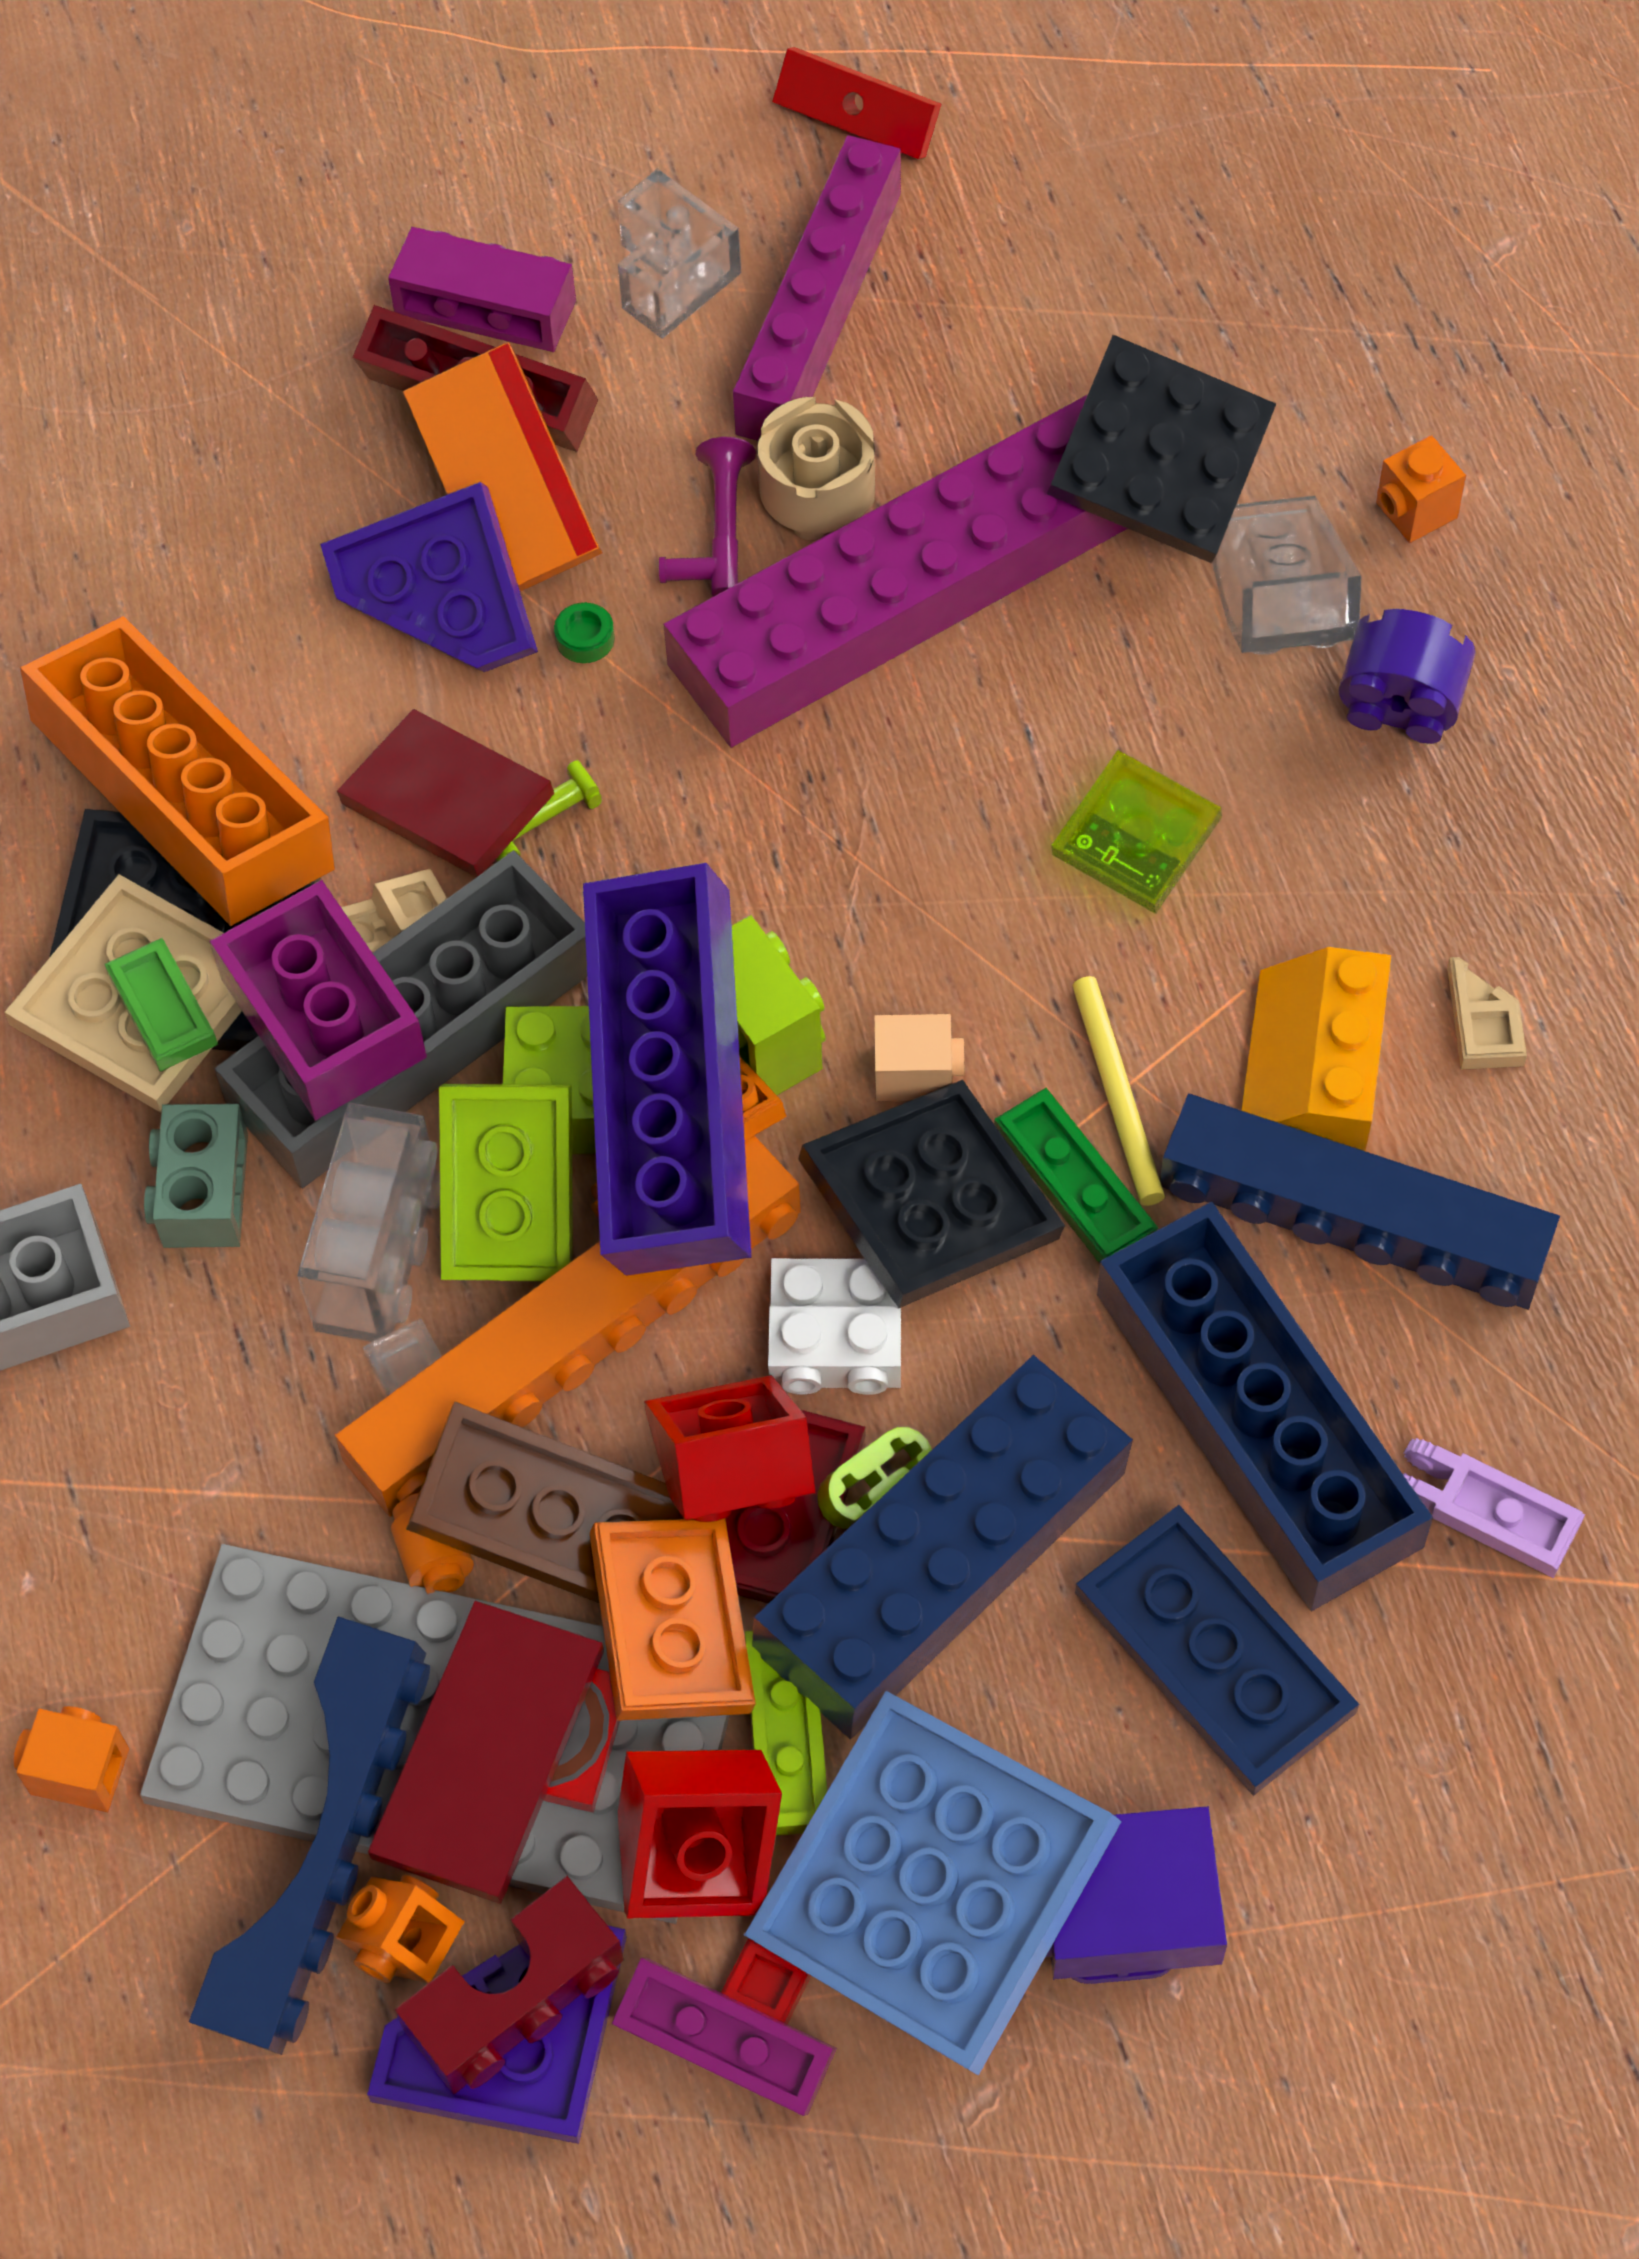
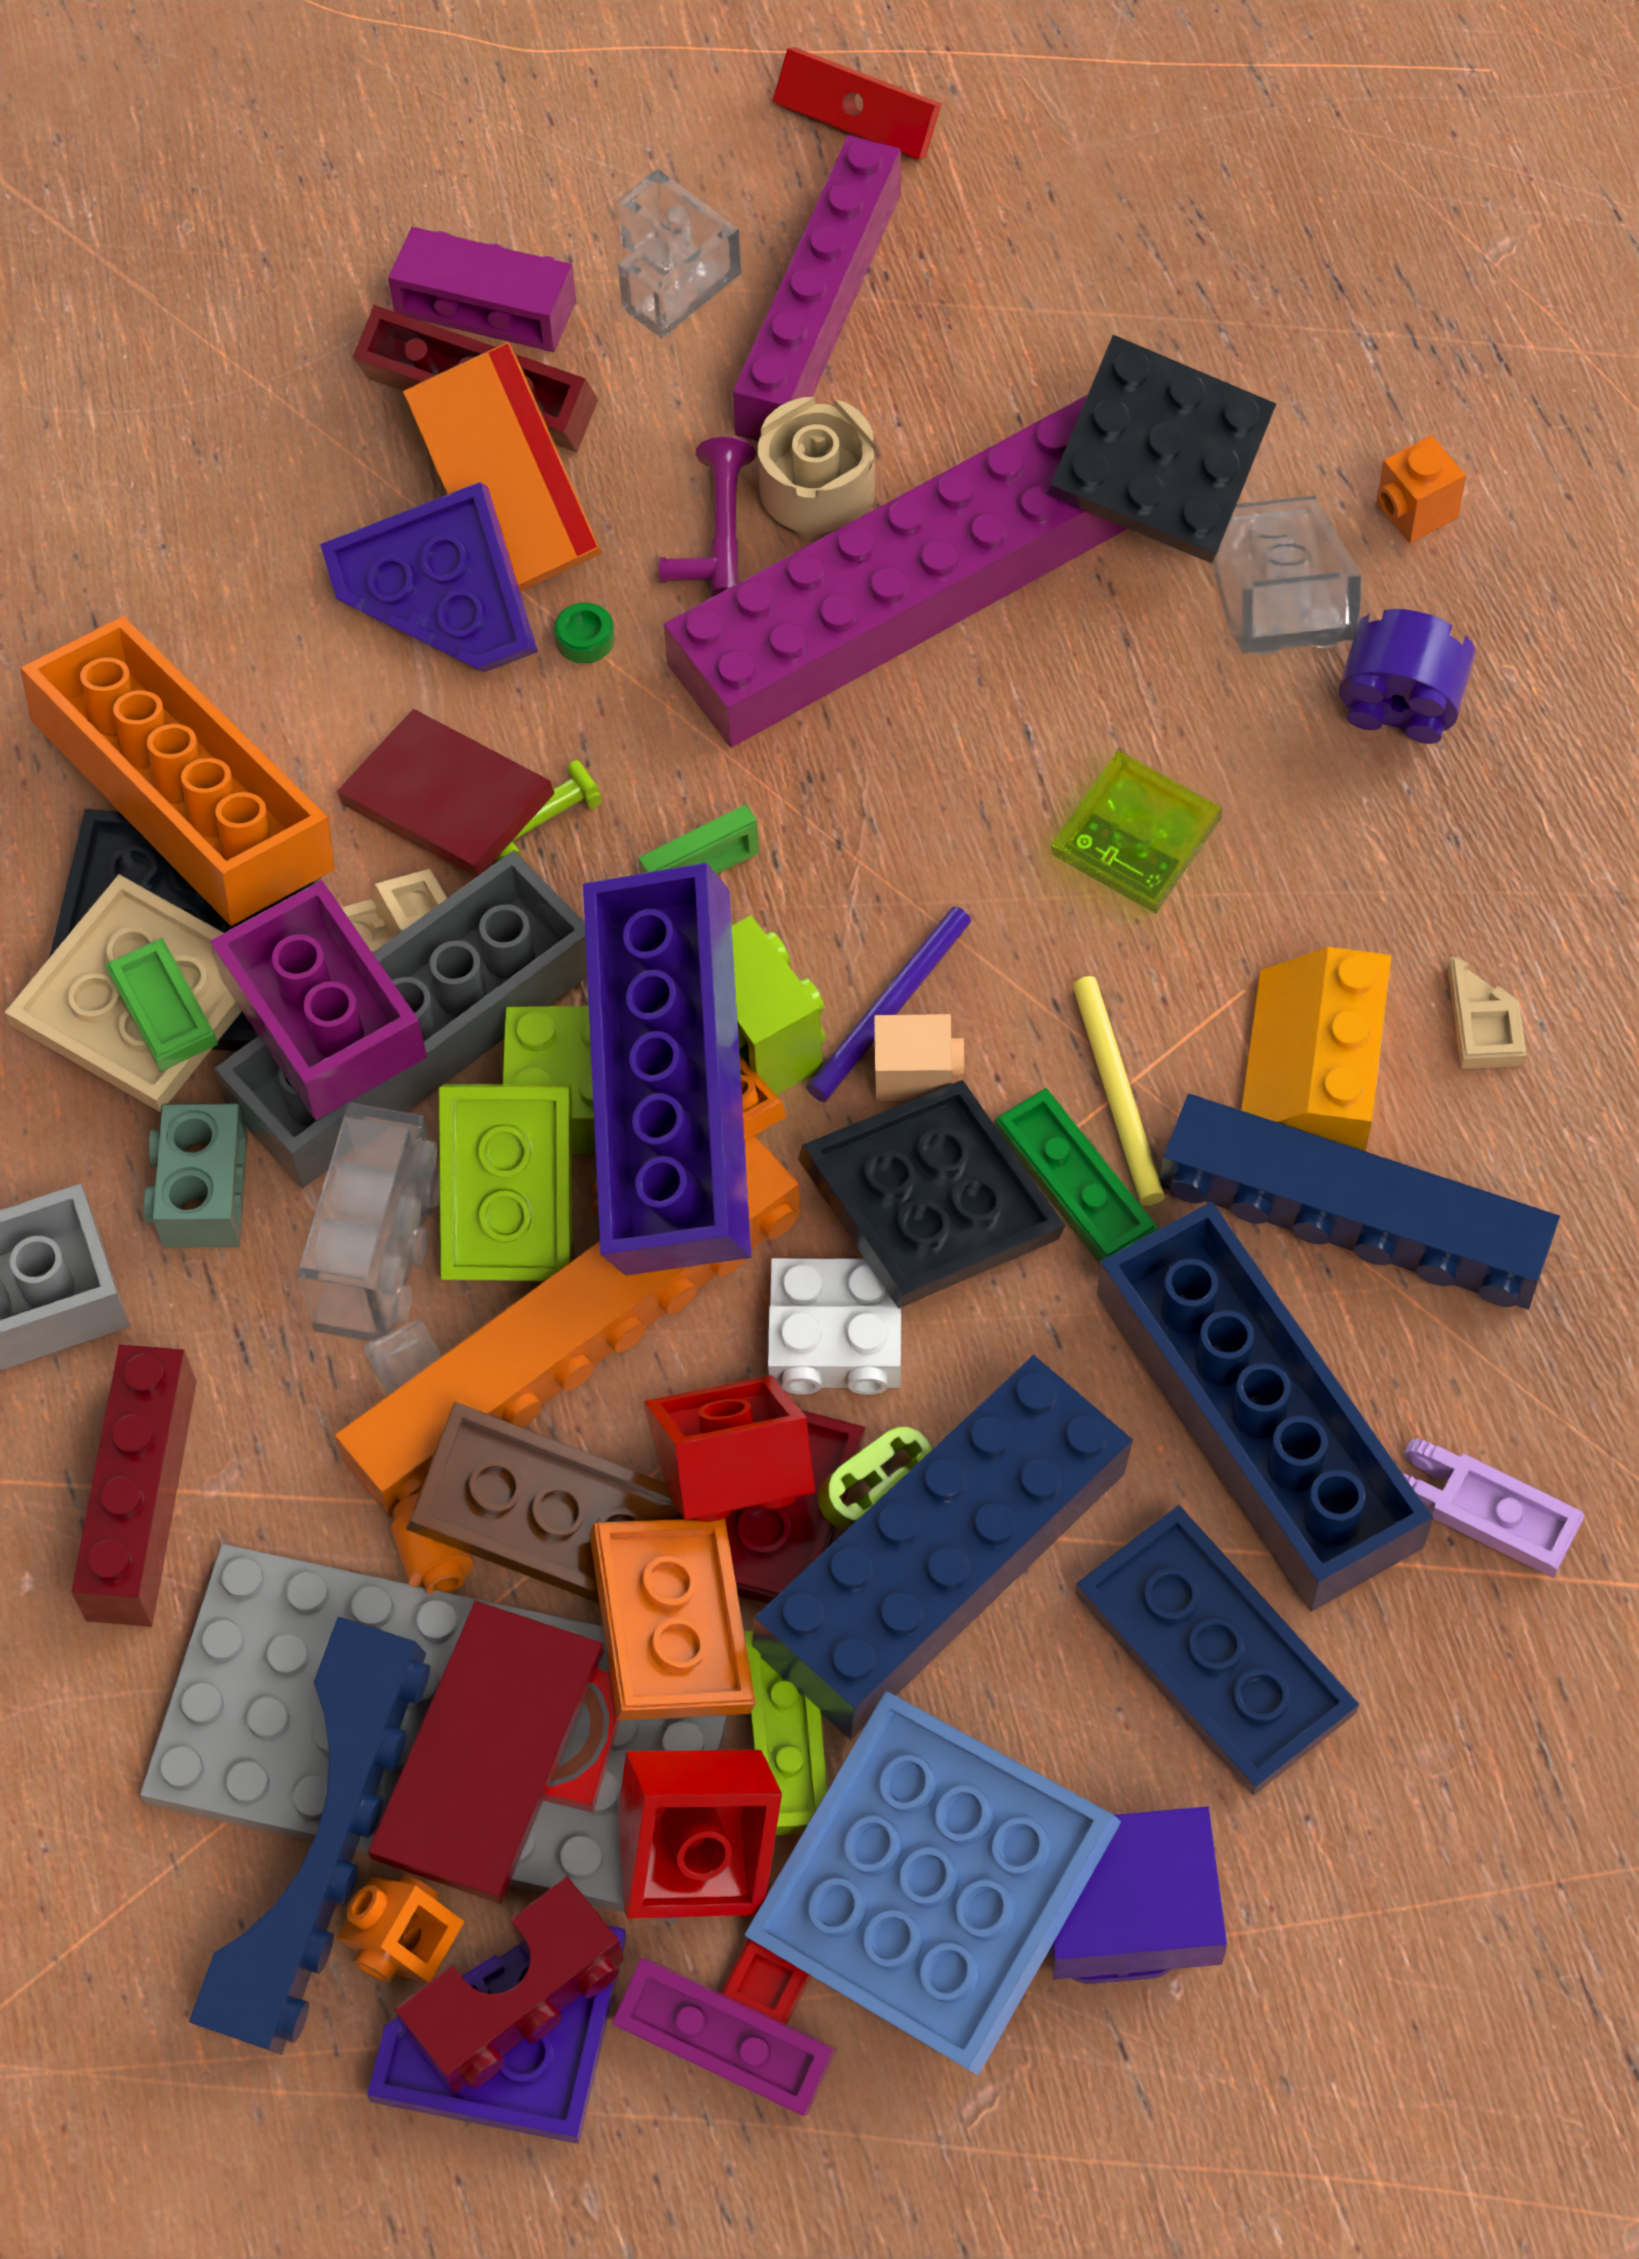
orange brick [14,1706,129,1813] -> none
none -> dark red brick [71,1344,197,1627]
none -> bright green tile [638,804,759,874]
none -> dark purple bar [806,906,971,1102]

